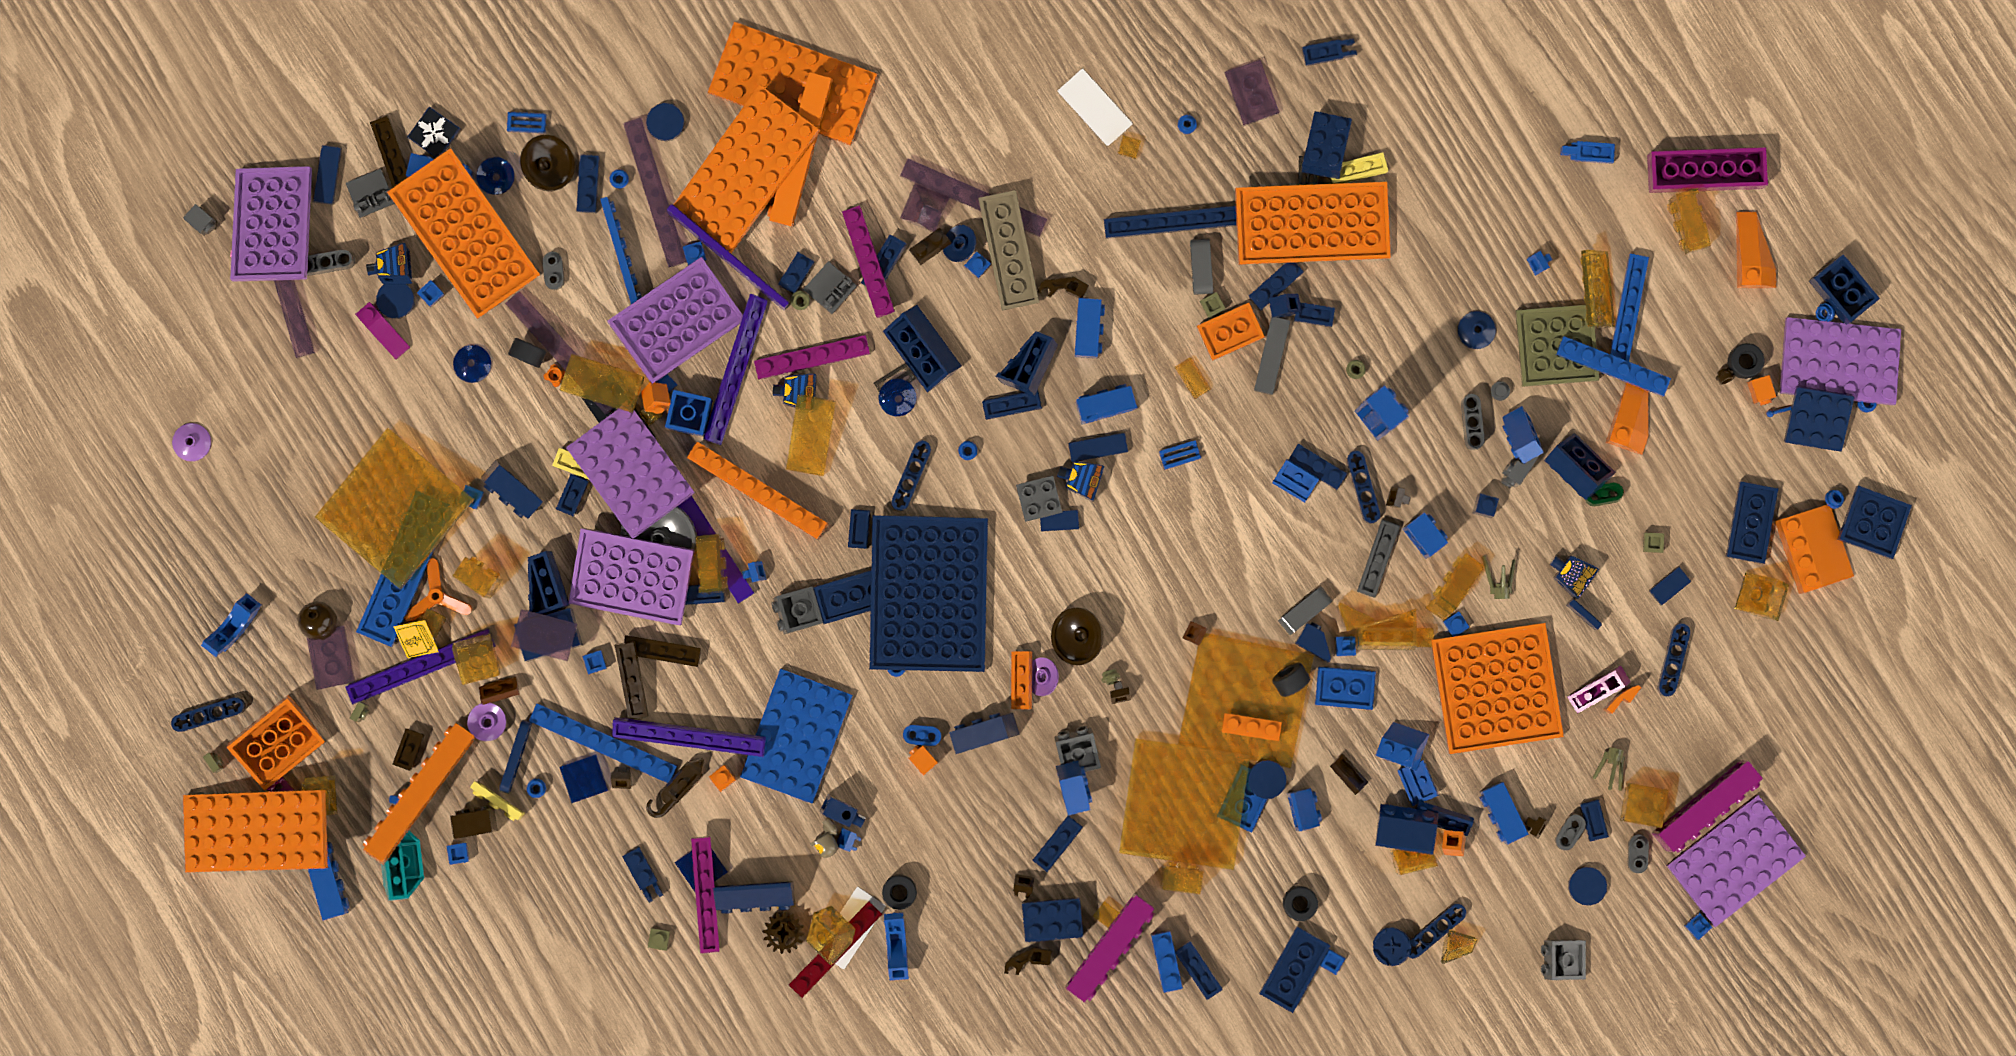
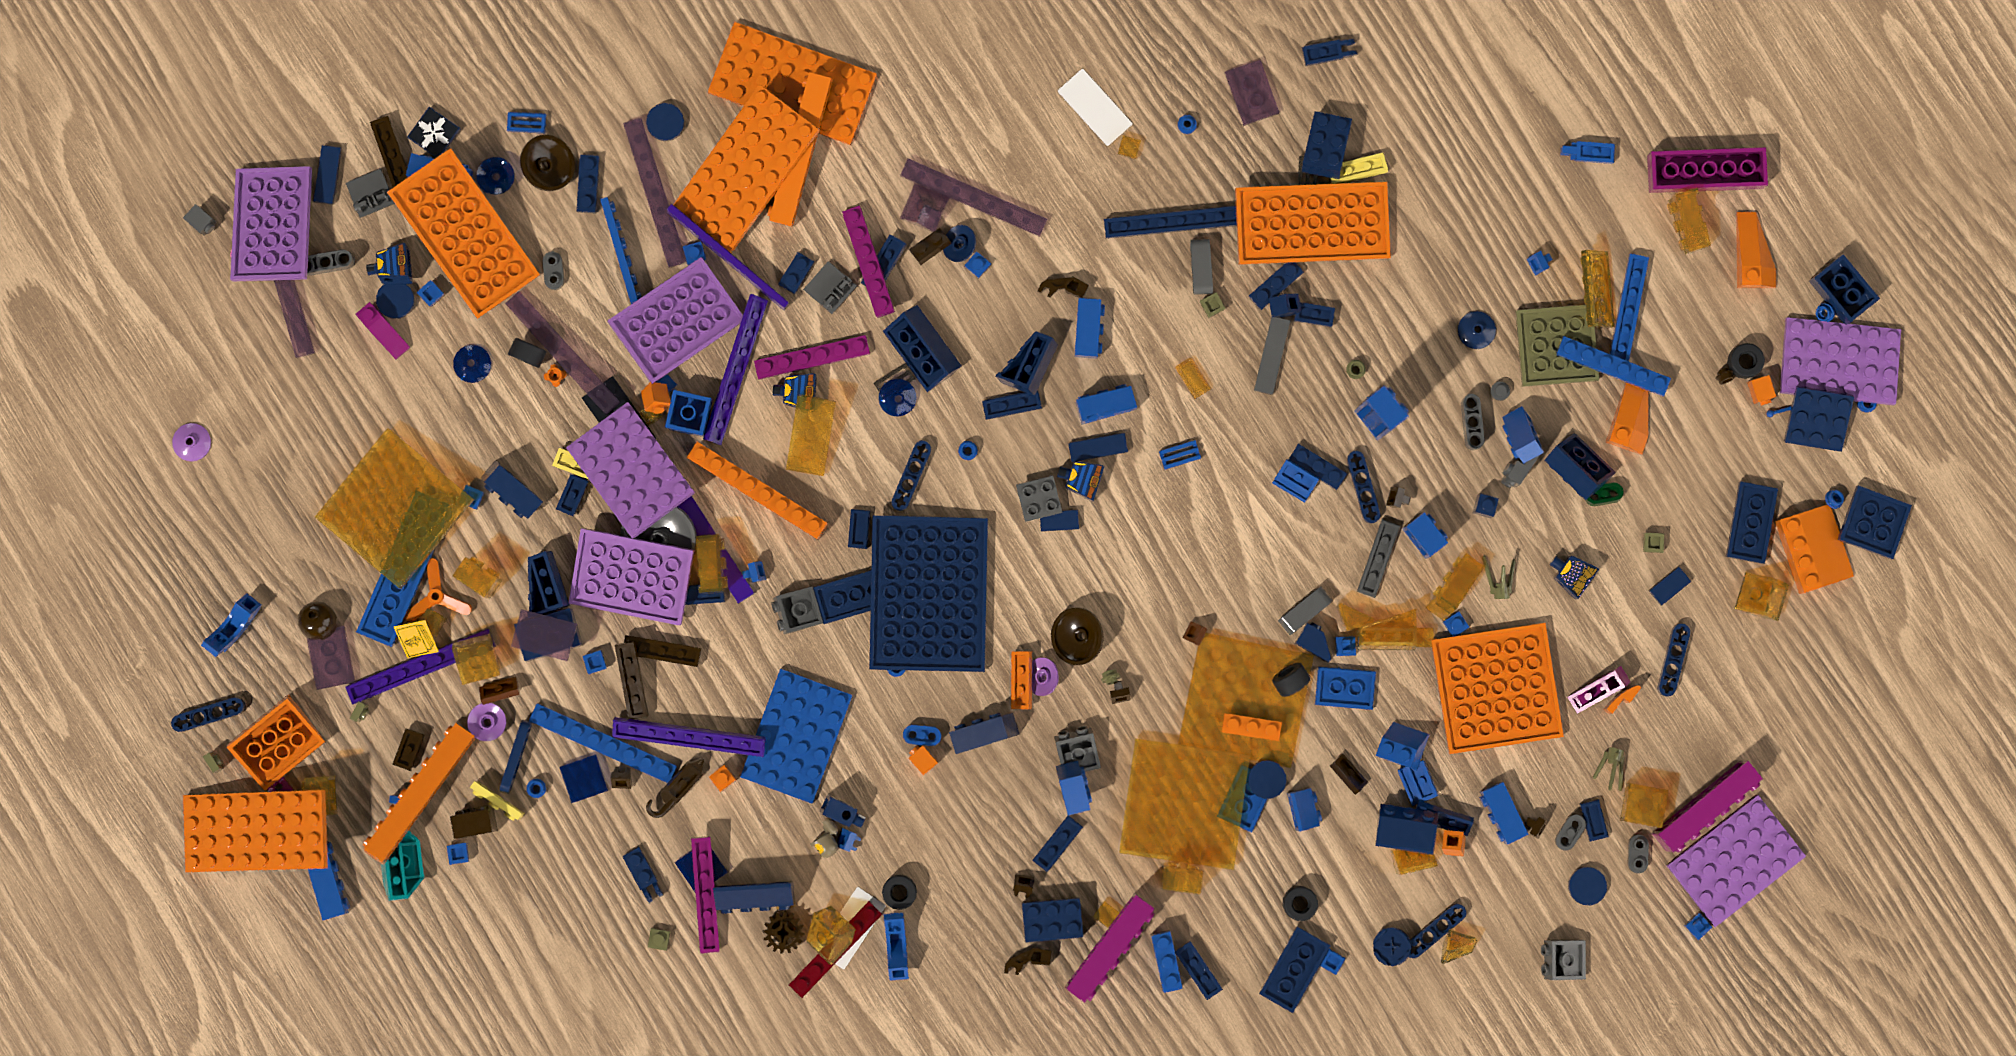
clear yellow plate [559,354,645,413] -> none
blue plate [610,169,629,189] -> none
olive plate [790,291,810,310] -> none
dark tan plate [978,190,1039,311] -> none
orange plate [1196,303,1265,361] -> none
dark blue tile [1566,599,1602,630] -> none

